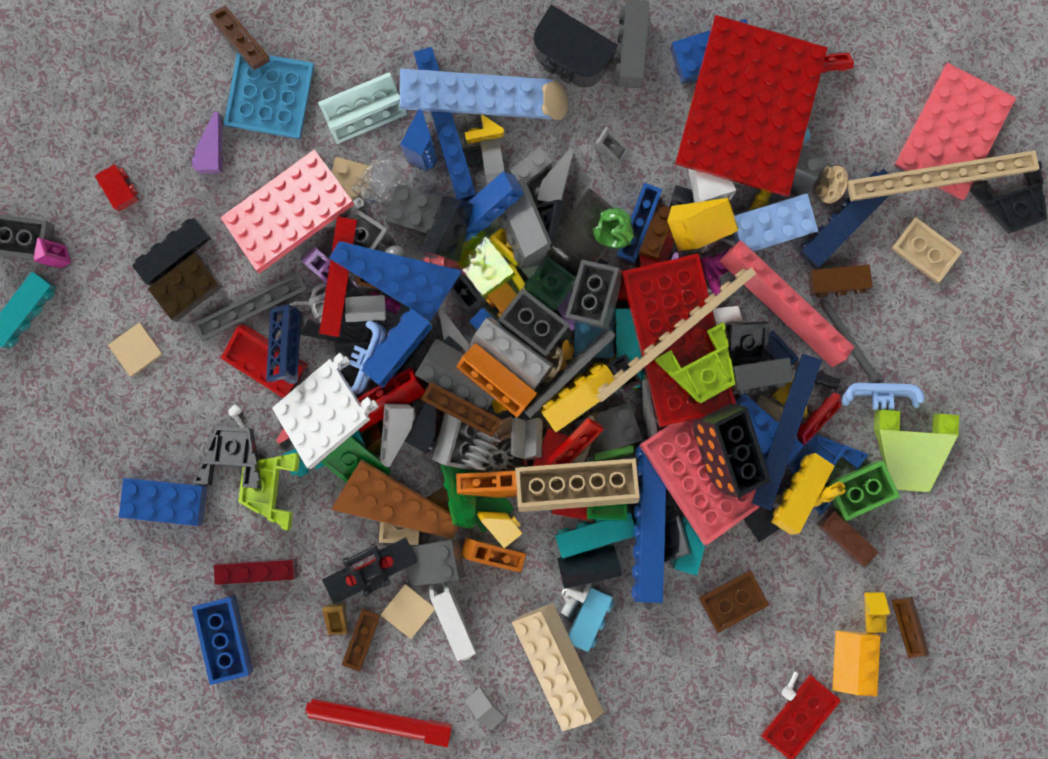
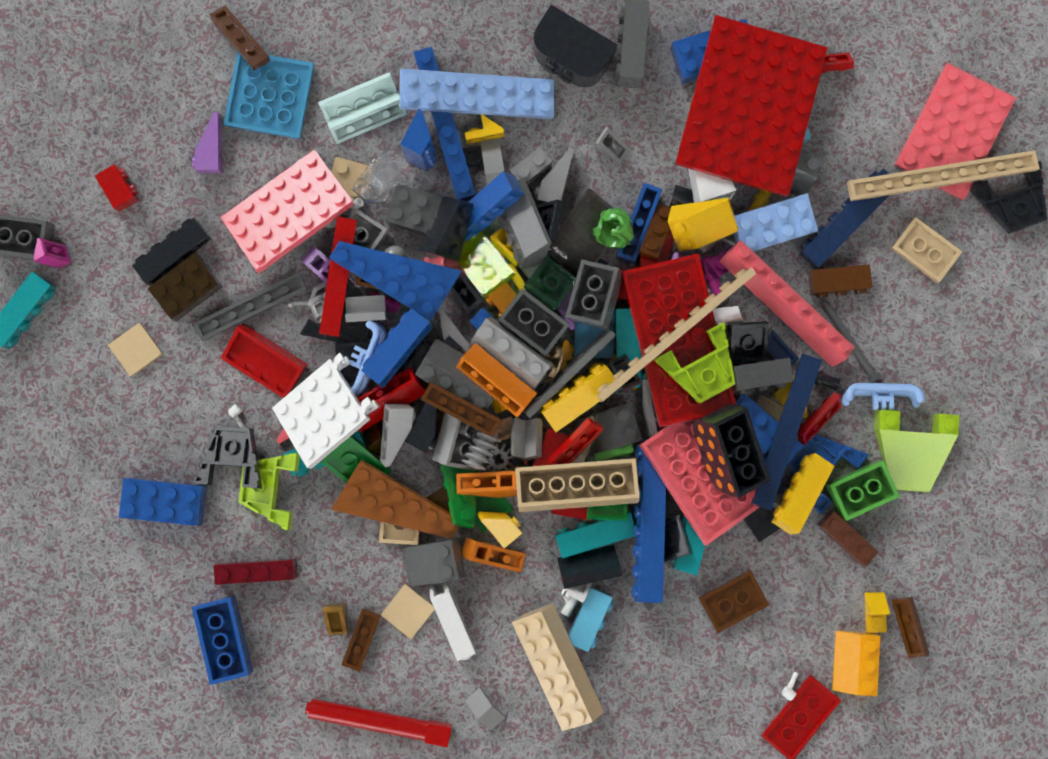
dark blue fence [266,304,301,384] -> none
black piece [322,537,418,604] -> none
tan dish [542,81,568,120] -> none
yellow pin [814,481,846,507] -> none
tan dish [815,166,848,204] -> none

